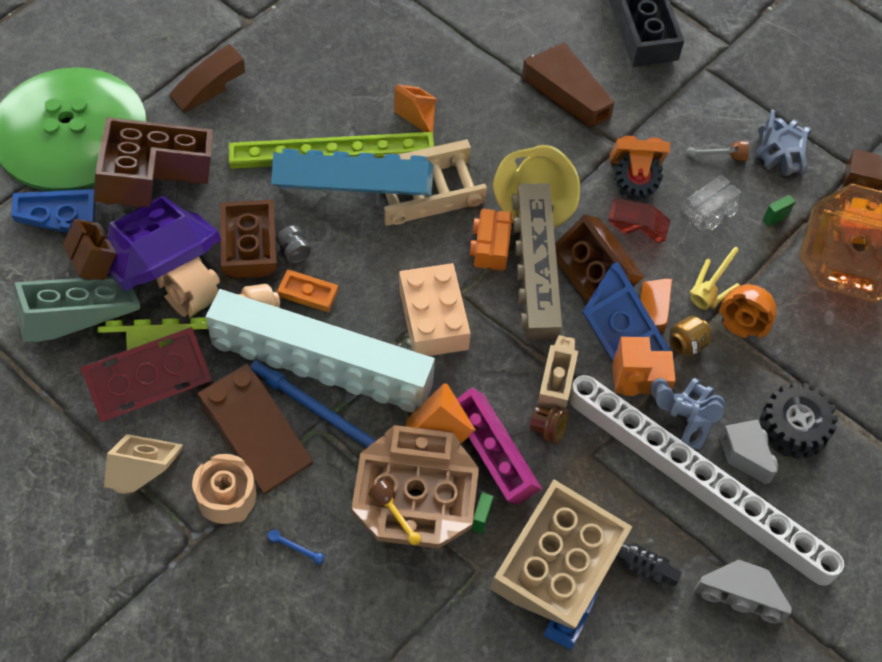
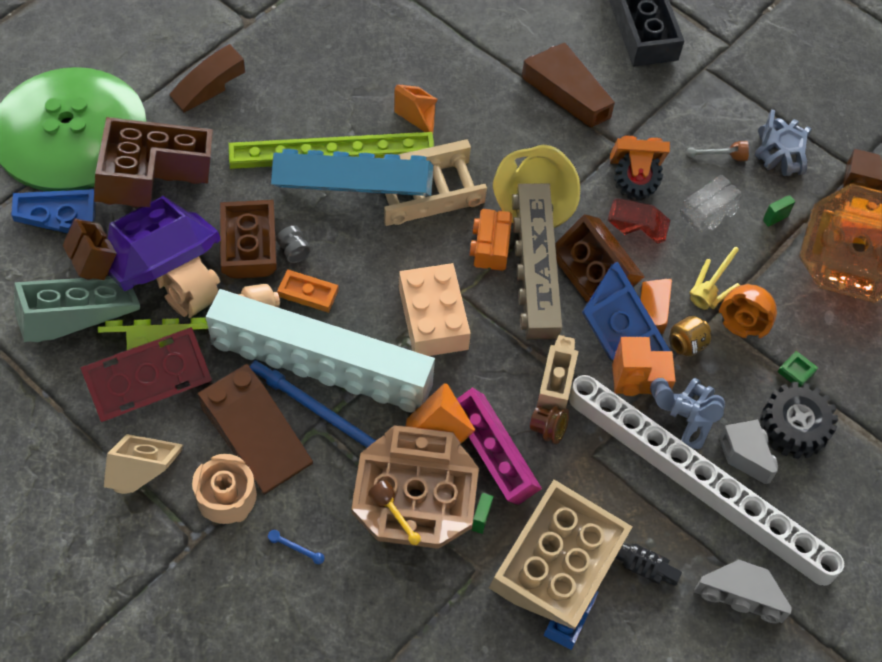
none -> green tile [777,351,818,388]

